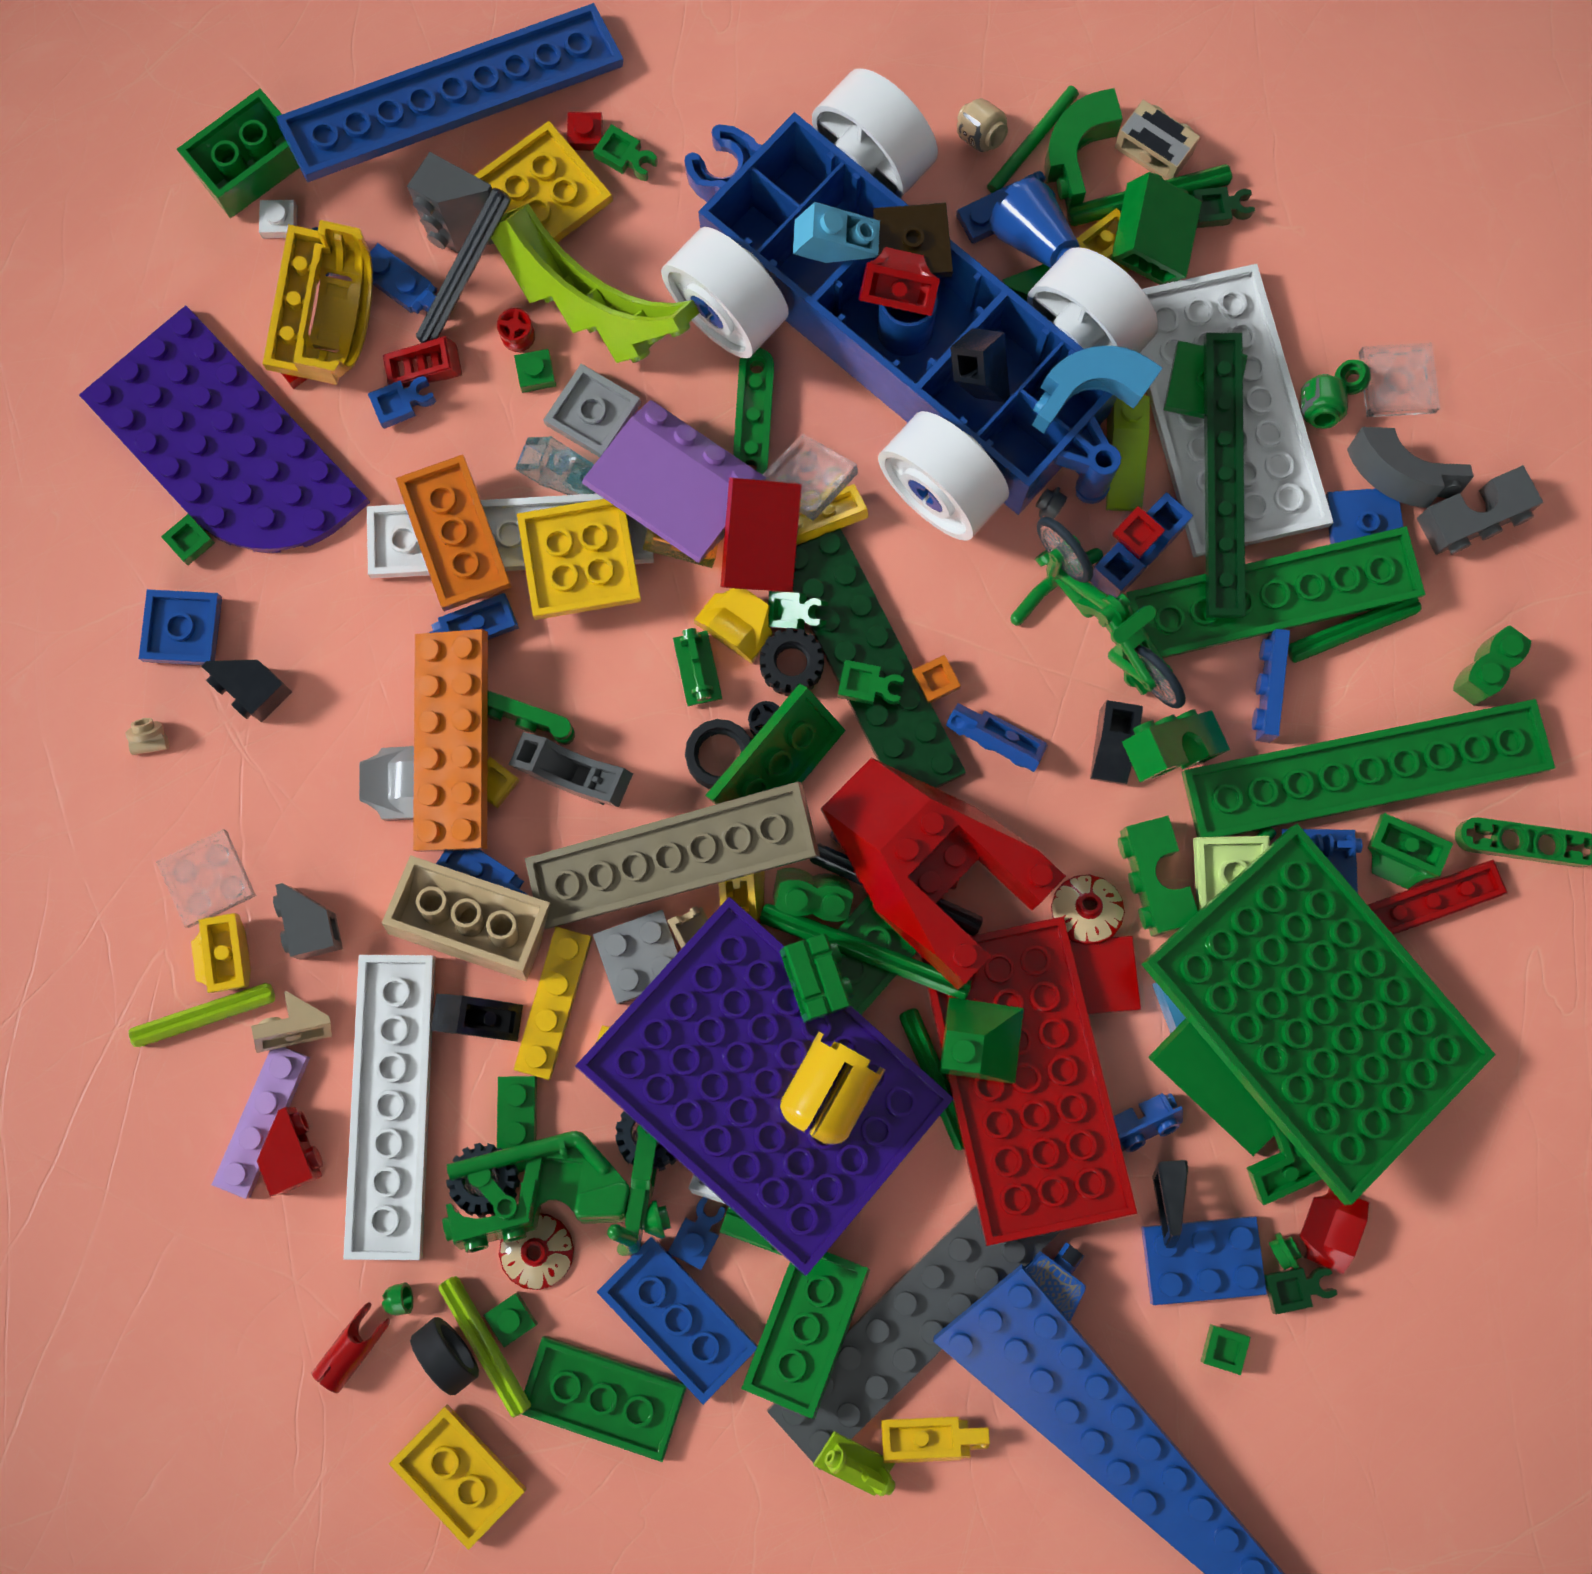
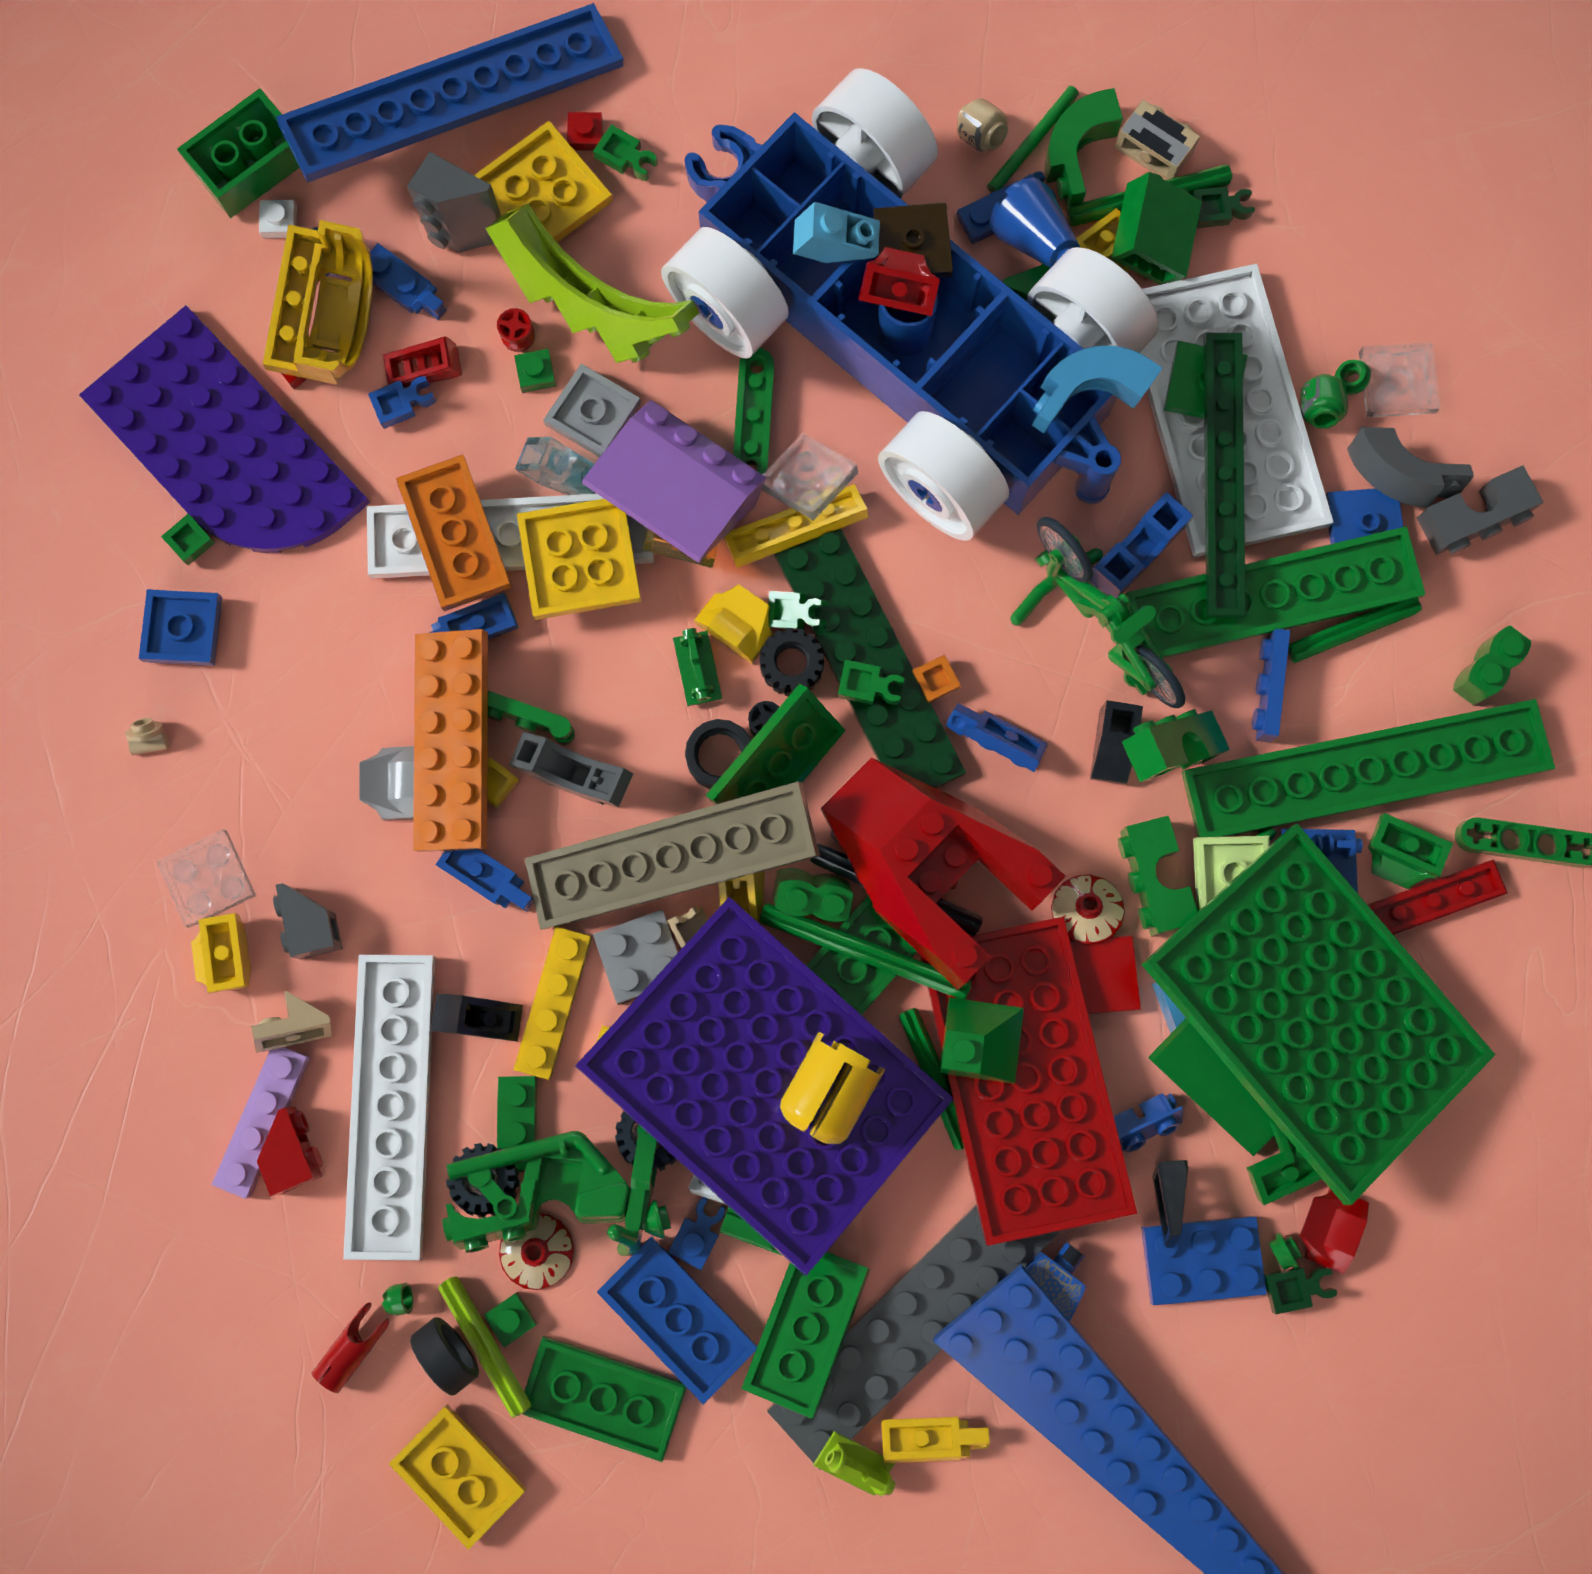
lime axle [128,983,275,1047] -> none
black slope [201,660,292,722] -> none
tan slope [382,855,550,982] -> none
black axle [416,188,511,343] -> none
red tile [720,477,802,592] -> none
green brick [780,933,854,1023] -> none
black slope [950,328,1010,403] -> none
dark grey plate [1036,487,1067,519] -> none
lime slope [1106,396,1150,511] -> none
red plate [1112,506,1165,559] -> none
green plate [1200,1324,1251,1375] -> none

